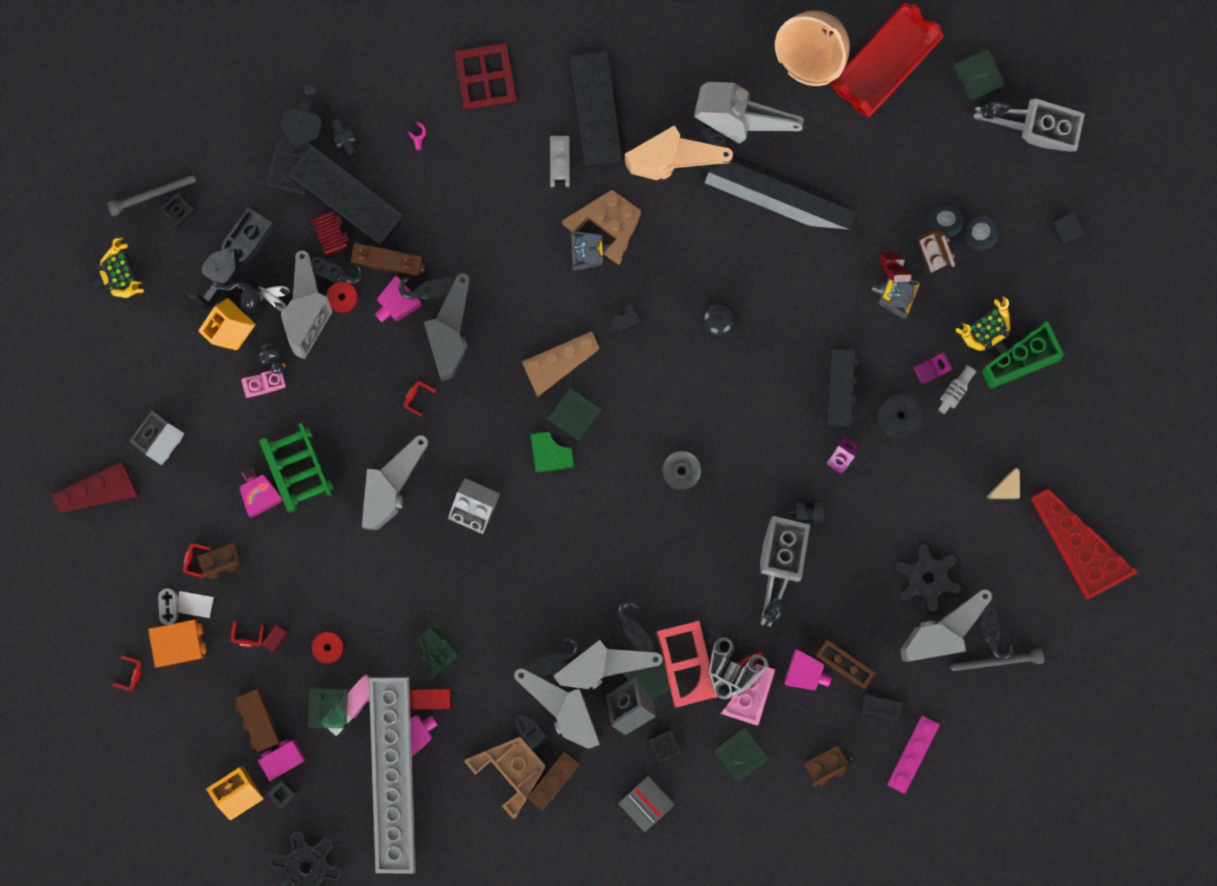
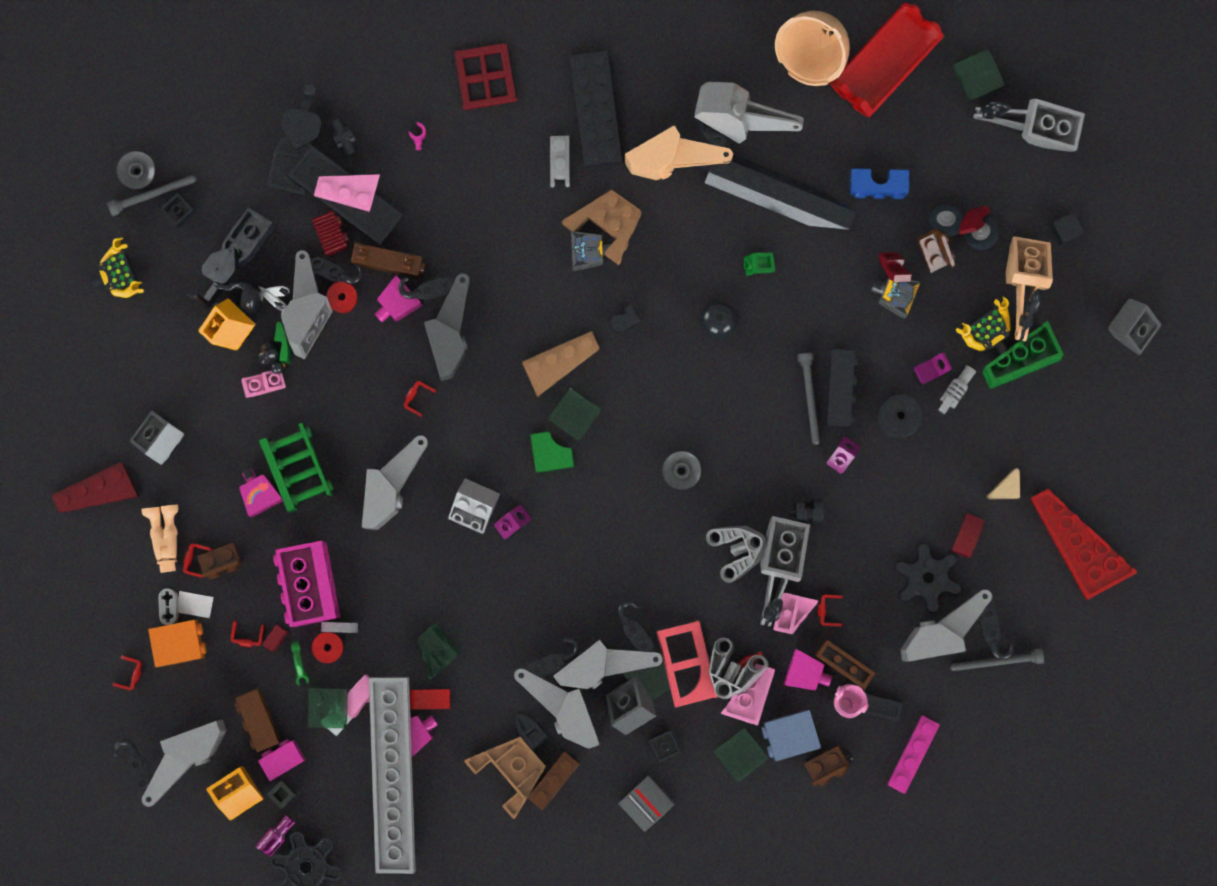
none -> light grey slope [113,719,227,807]
none -> dark grey dish [117,151,155,189]
none -> light nougat piece [142,505,179,573]
none -> magenta arm [255,815,296,857]
none -> dark pink brick [273,541,341,627]
none -> green slope [274,322,290,364]
none -> green arm [291,641,309,686]
none -> bright pink wing [314,174,380,212]
none -> light grey beam [321,622,358,633]
none -> magenta bracket [494,505,531,539]
none -> light grey connector [706,526,766,582]
none -> green bracket [744,253,775,276]
none -> sand blue brick [761,710,821,761]
none -> bright pink wing [773,593,818,634]
none -> dark grey piece [798,353,820,445]
none -> red piece [818,595,843,627]
none -> bright pink cap [834,684,869,718]
none -> blue arch [850,169,909,199]
none -> dark red slope [952,513,985,558]
none -> dark red slope [959,205,990,235]
none -> light nougat slope [1006,236,1053,341]
none -> dark grey slope [1108,298,1162,355]

